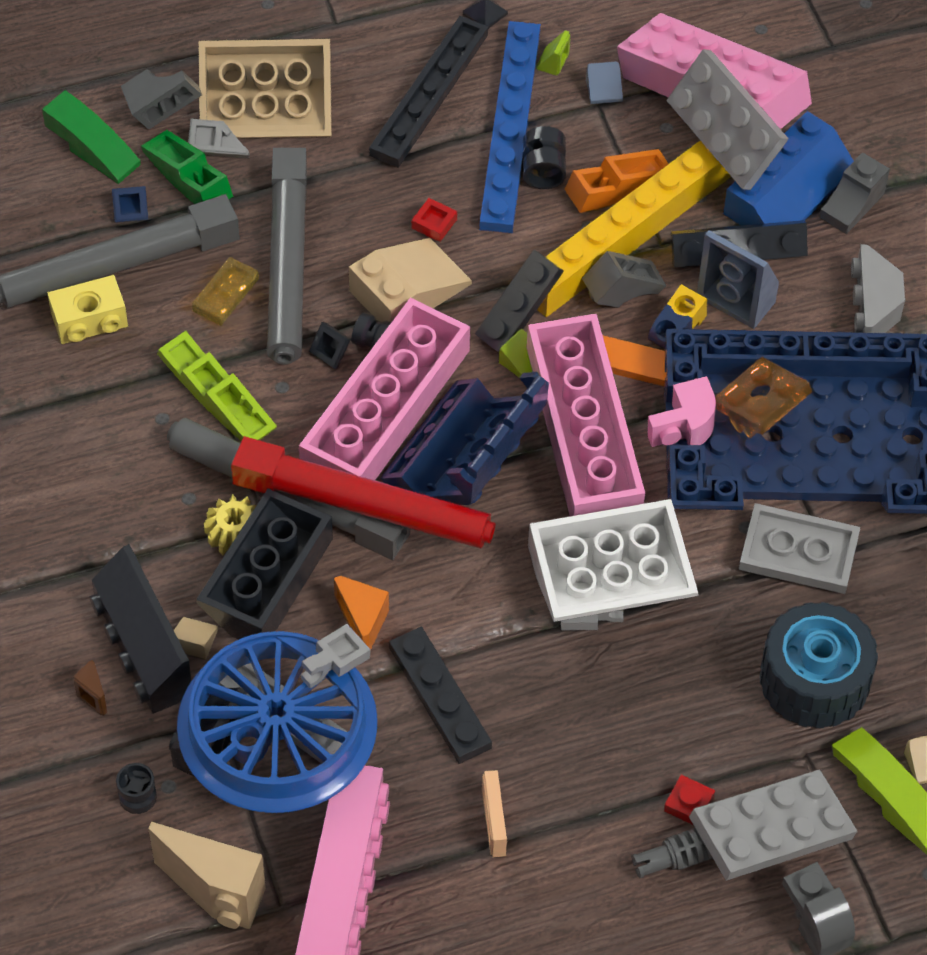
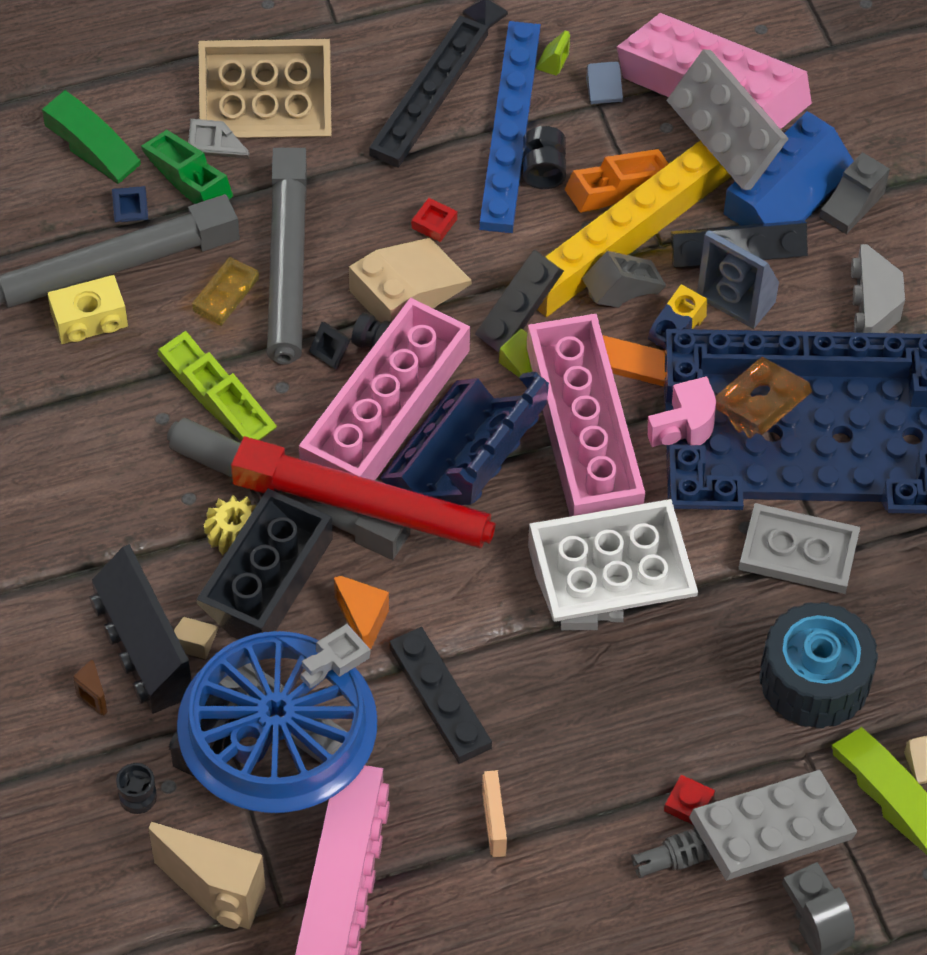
dark grey arch [121,69,202,129] -> none

